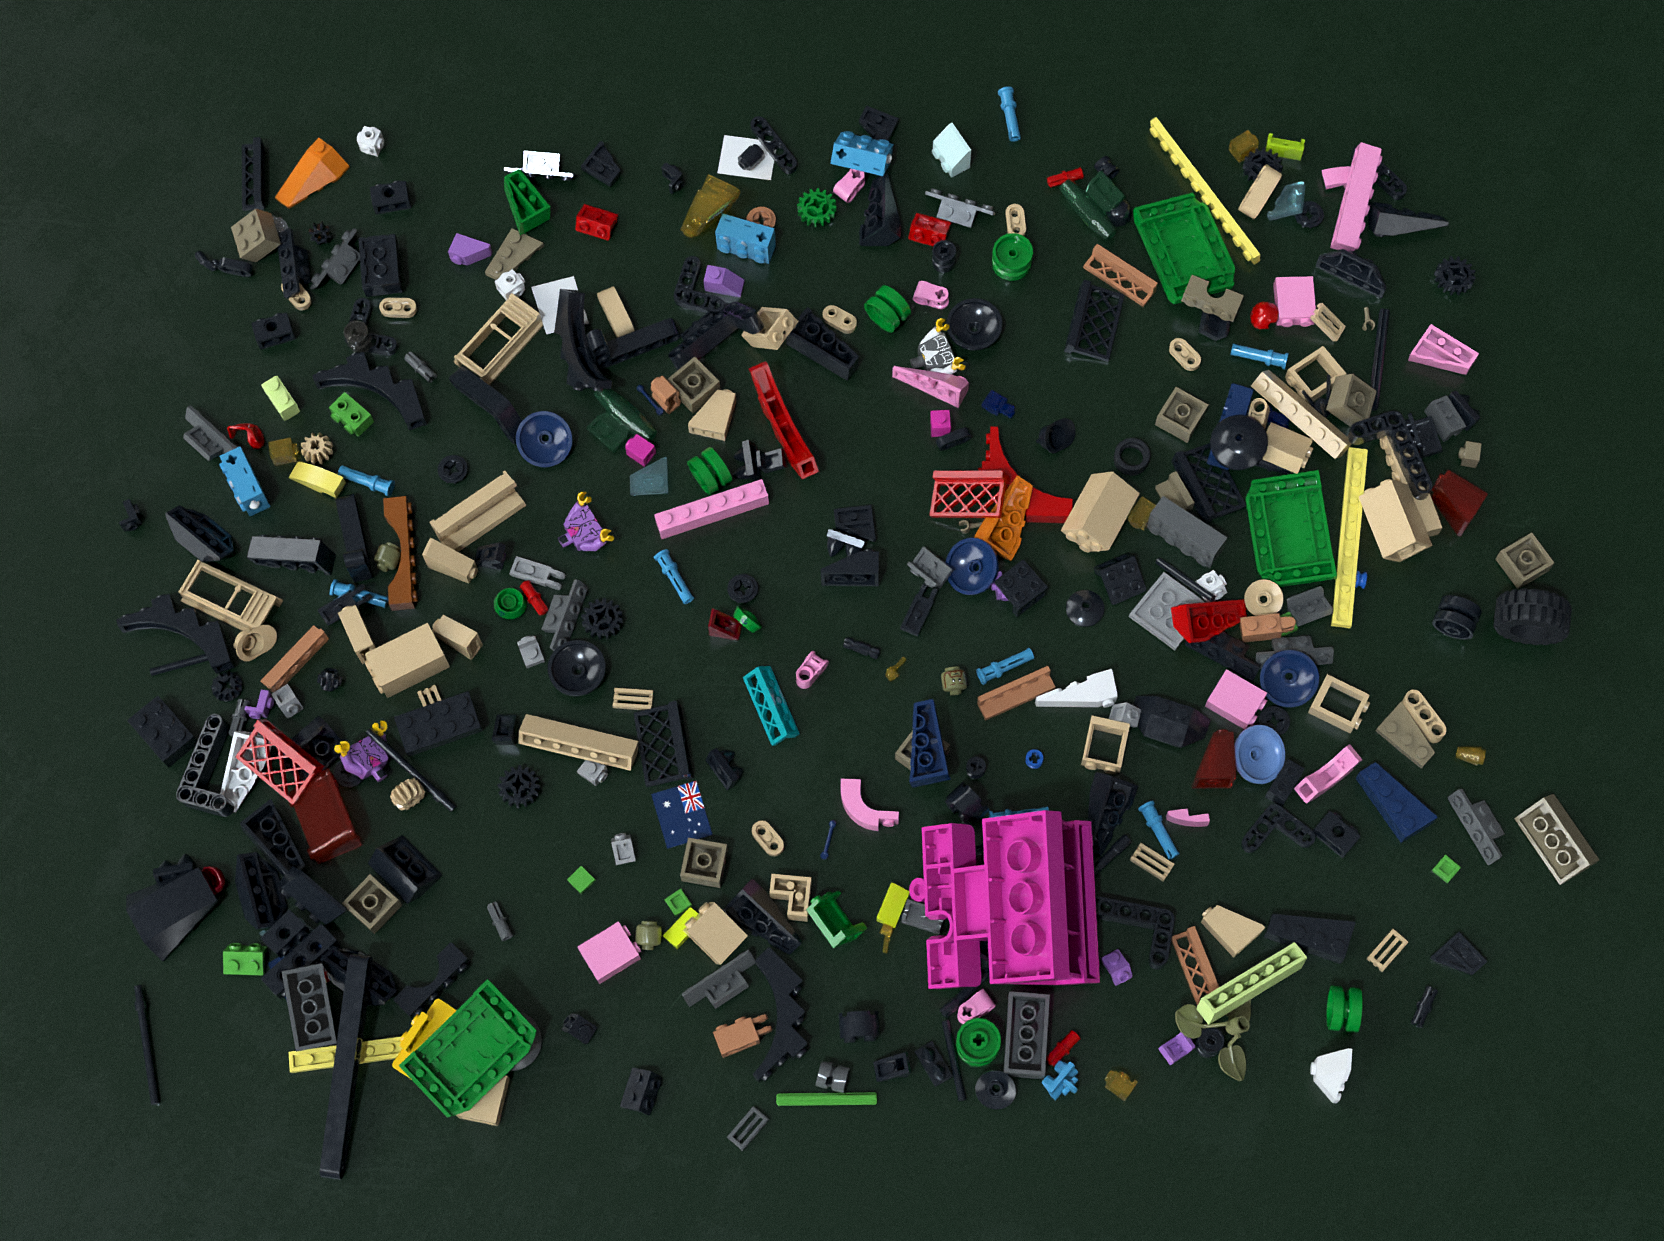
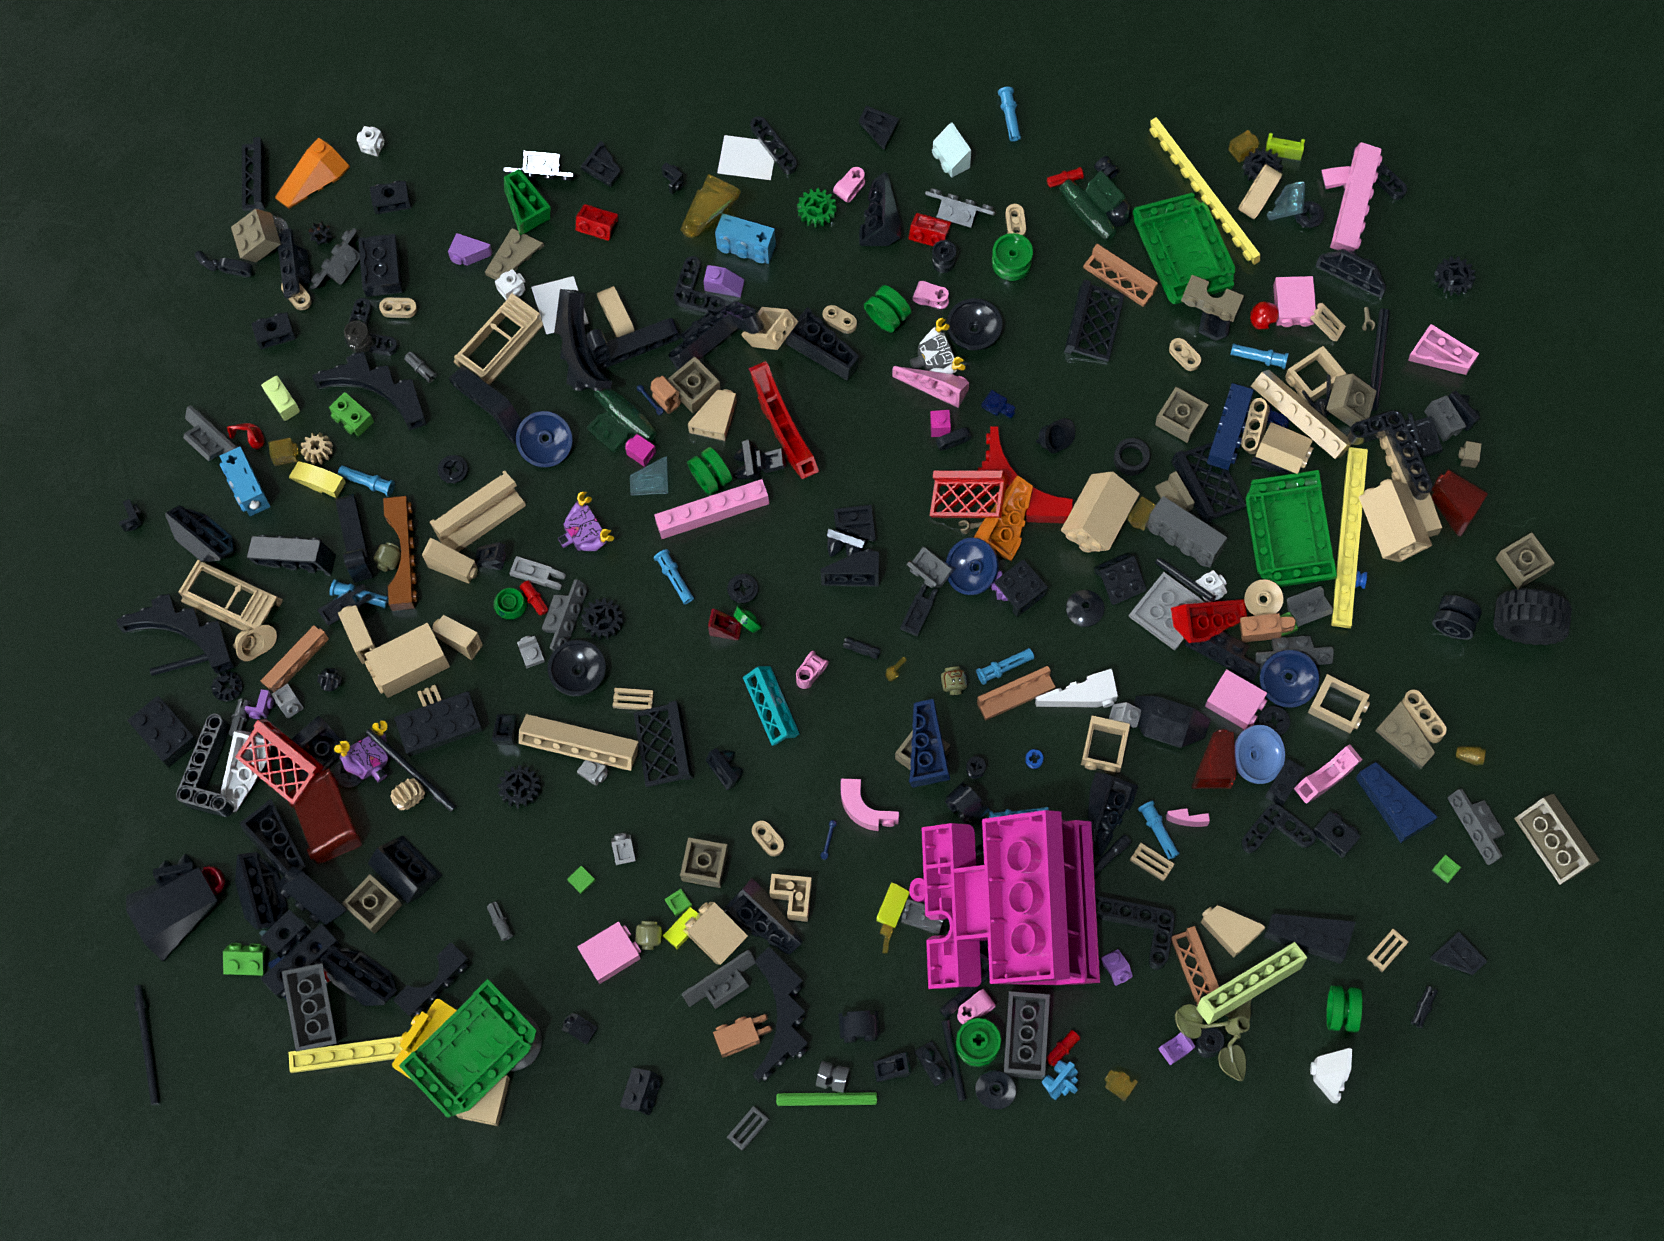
black beam [320,954,373,1179] -> none
dark blue sticker [651,781,712,849] -> none
black brick [738,144,764,171] -> none
nougat gear [747,207,776,228] -> none
green panel [806,891,867,948] -> none
dark azure piece [830,131,894,176] -> none
black dish [1210,415,1268,470] -> none
black wedge [1368,201,1449,237] -> none

